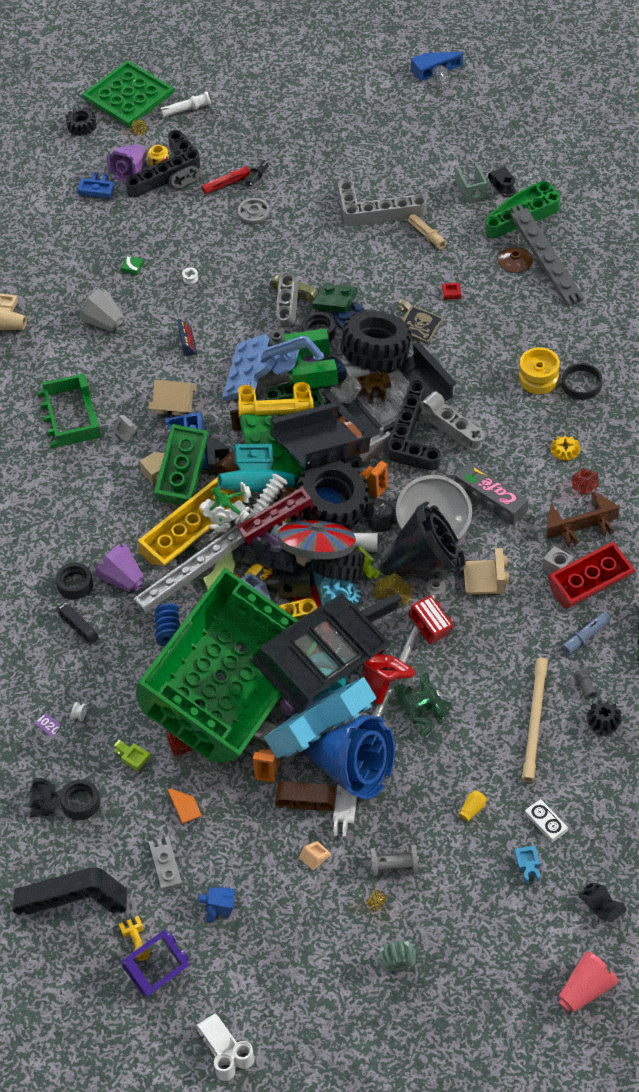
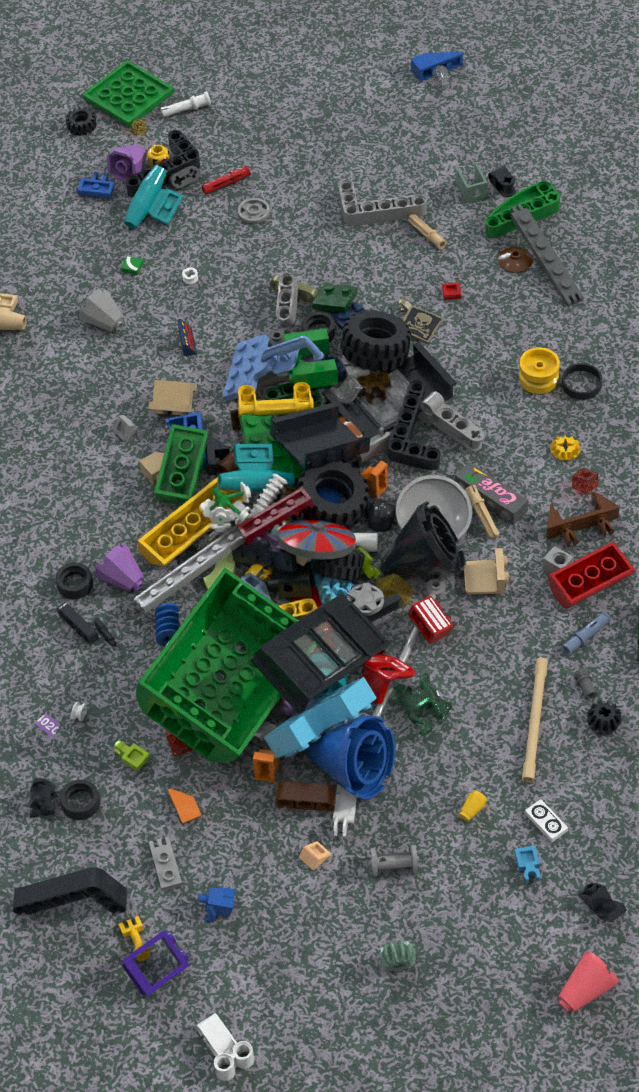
green hinge [37,373,101,448] -> none
black axle [245,160,269,186] -> none
clear yellow bush [367,889,387,911] -> none
none -> black piece [94,618,116,646]
none -> teal plate [124,165,183,229]
none -> light grey wheel [347,583,384,616]
none -> tan axle [465,485,499,539]

